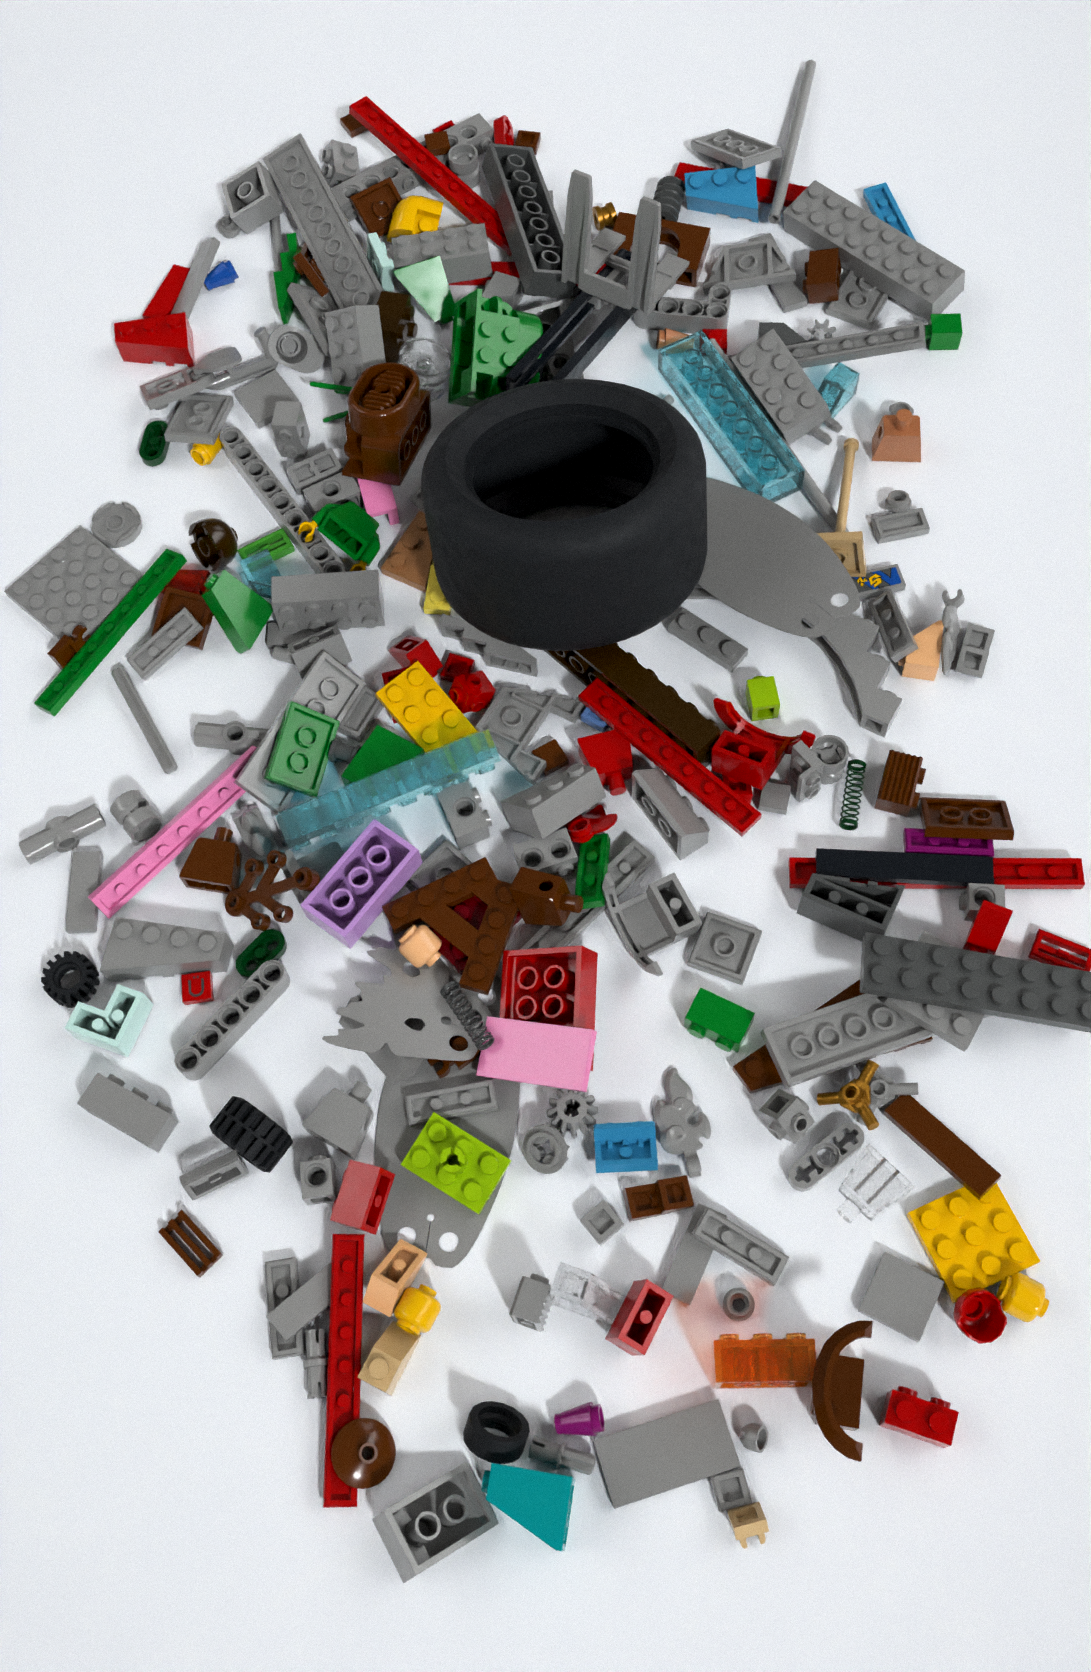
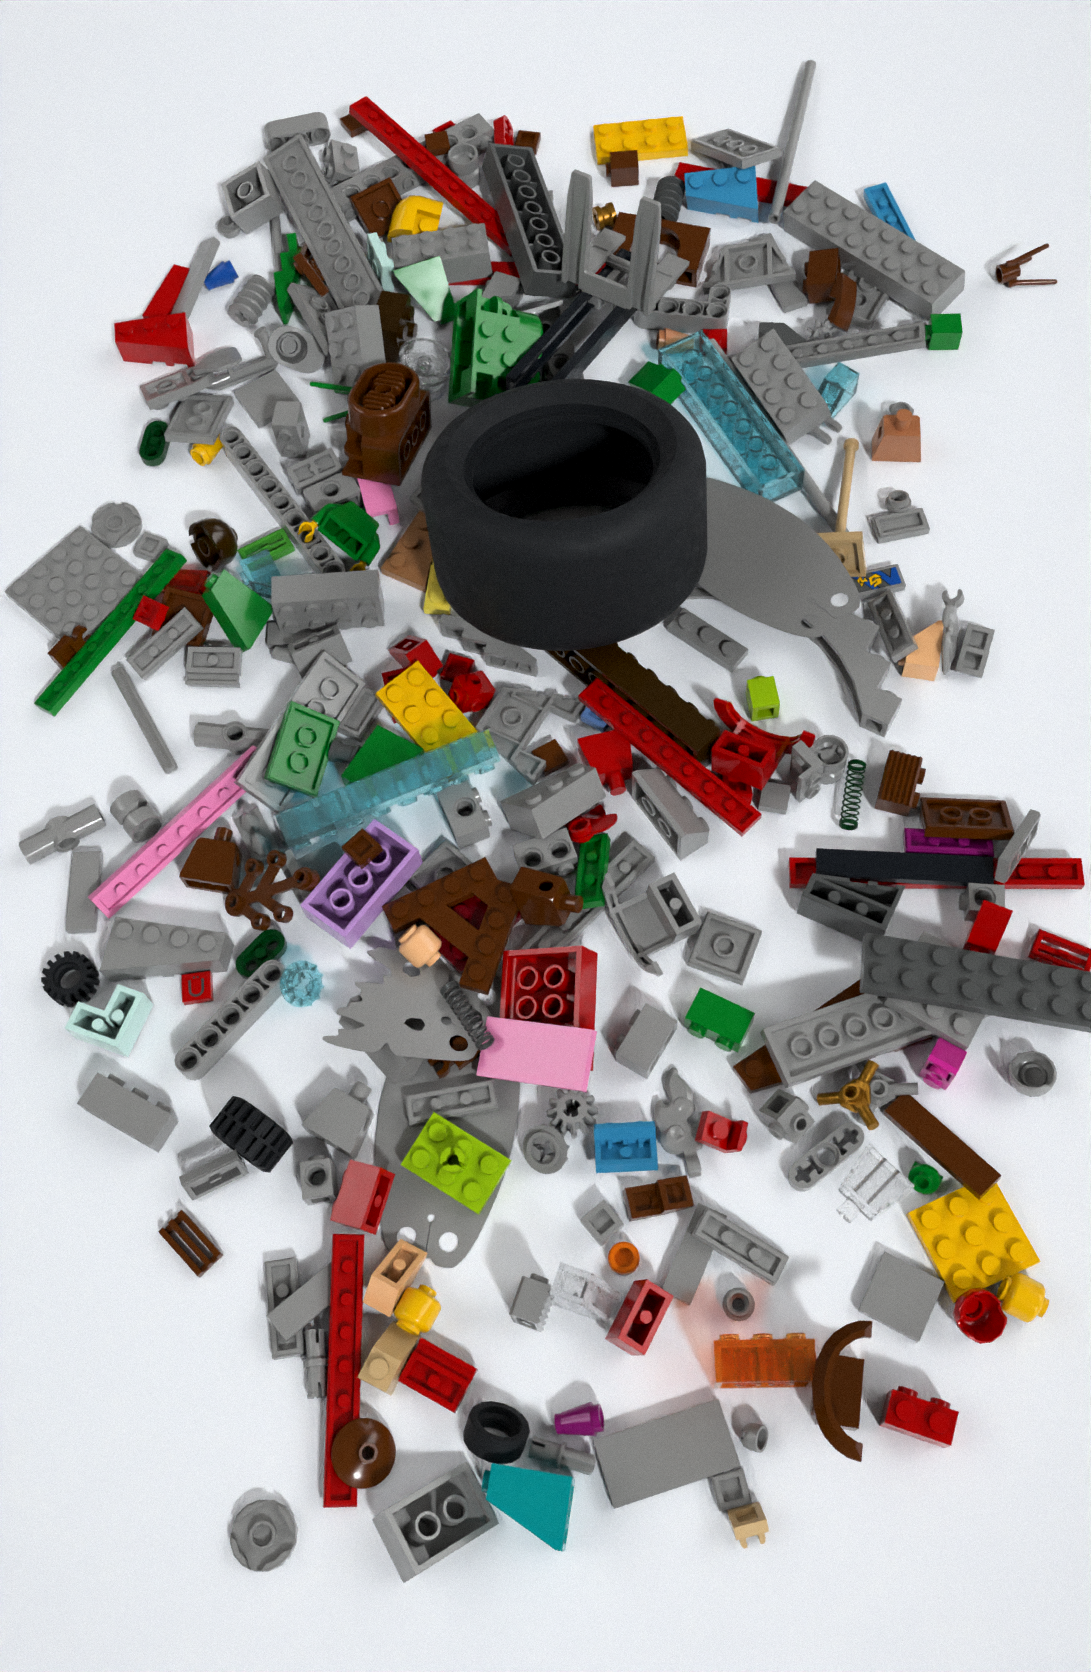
none -> light grey tile [133,532,169,563]
none -> red bracket [133,595,169,631]
none -> light grey plate [185,647,243,688]
none -> light grey piece [228,275,276,327]
none -> light grey tile [230,1500,298,1572]
none -> light grey beam [264,112,331,152]
none -> clear light blue gear [280,960,325,1007]
none -> reddish brown tile [341,828,383,869]
none -> red plate [398,1337,478,1414]
none -> yellow plate [593,116,688,165]
none -> reddish brown brick [605,150,639,187]
none -> orange tile [608,1242,640,1276]
none -> light grey brick [614,1003,677,1079]
none -> green brick [628,361,686,404]
none -> red bracket [695,1110,748,1153]
none -> reddish brown slope [828,273,857,332]
none -> green plate [908,1161,944,1194]
none -> dark pink slope [919,1037,967,1091]
none -> light grey tile [994,809,1041,883]
none -> reddish brown plant [995,243,1057,288]
none -> light grey hair [1008,1051,1057,1097]

